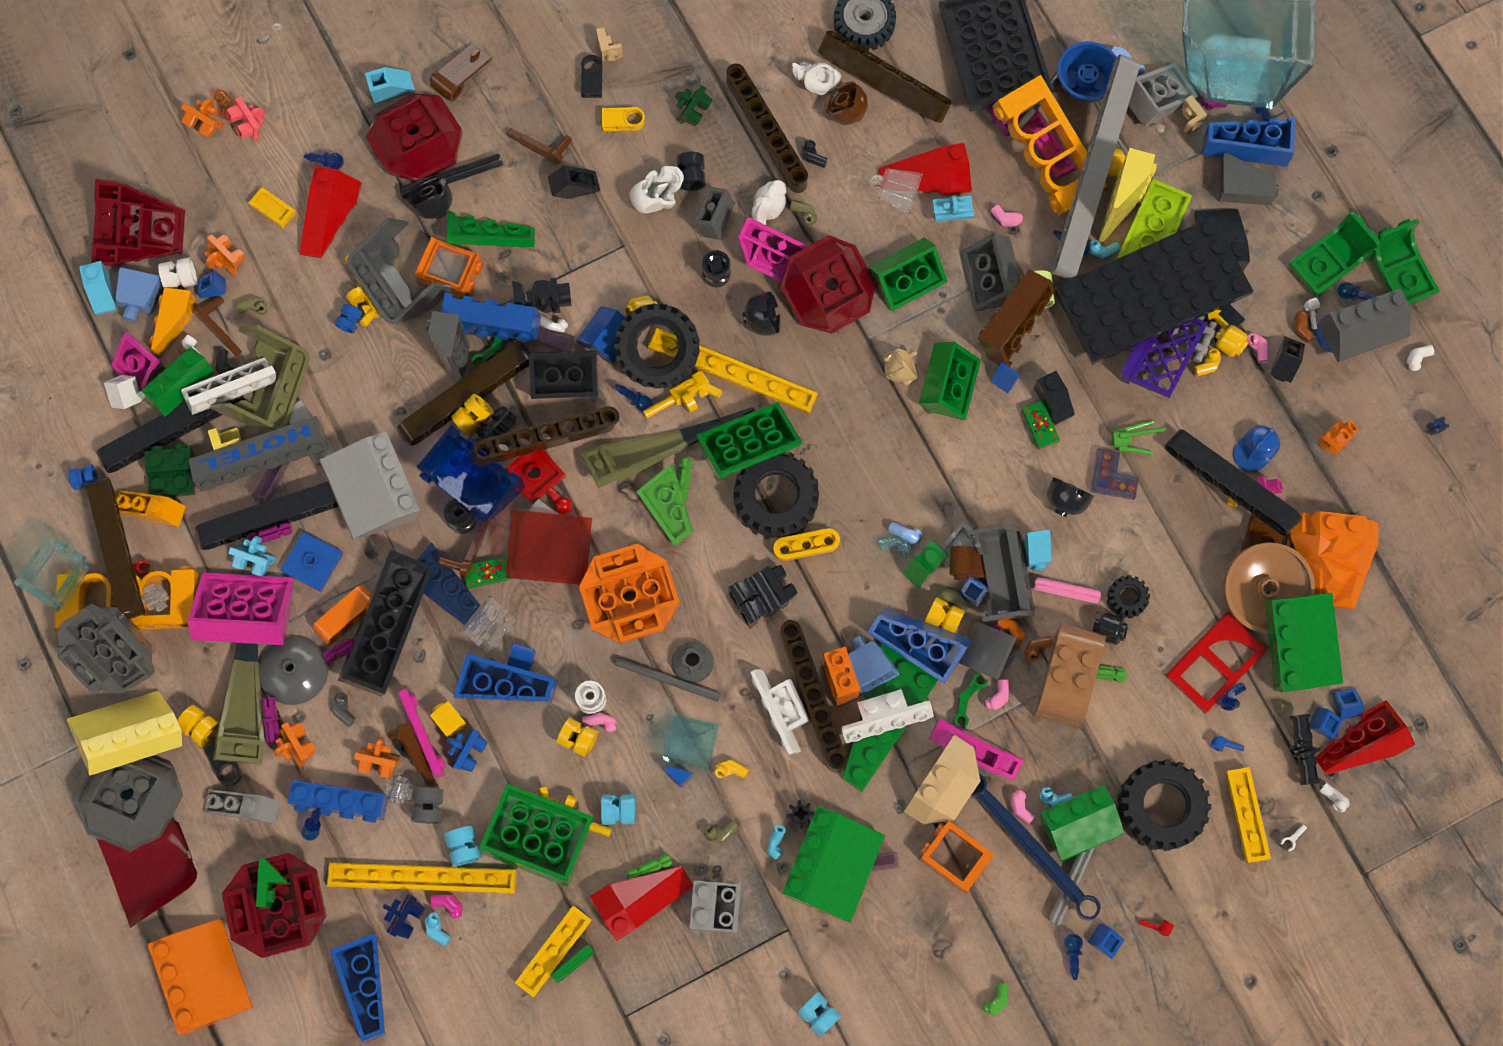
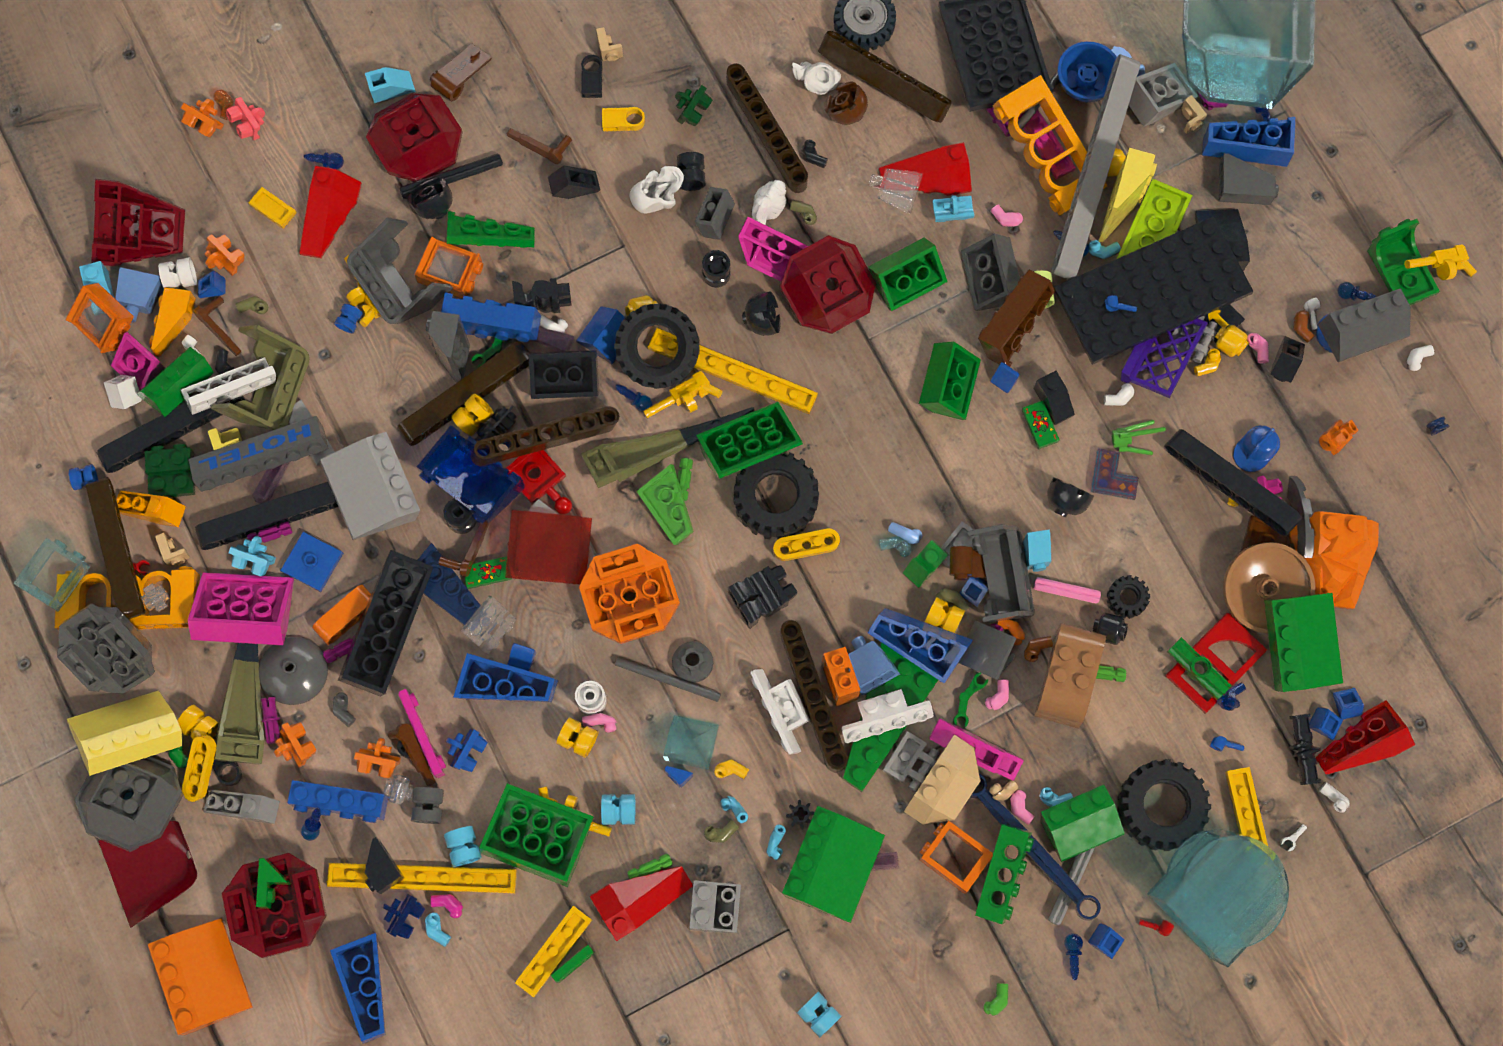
yellow brick [430,701,468,739] -> none
tan helmet [883,349,918,386] -> none
green bracket [1288,211,1380,298] -> none
none -> orange window [65,283,134,353]
none -> tan bracket [155,533,190,566]
none -> green arm [168,746,189,769]
none -> yellow plate [182,735,216,802]
none -> black slope [365,837,405,894]
none -> medium azure arm [721,796,748,823]
none -> light grey plate [883,731,940,792]
none -> green brick [975,824,1034,924]
none -> tan arm [989,780,1018,801]
none -> white arm [1104,383,1134,406]
none -> blue hand [1105,296,1137,312]
none -> clear light blue brick [1147,829,1289,967]
none -> green piece [1167,637,1232,700]
none -> dark grey tile [1287,476,1314,558]
none -> yellow piece [1404,245,1477,280]

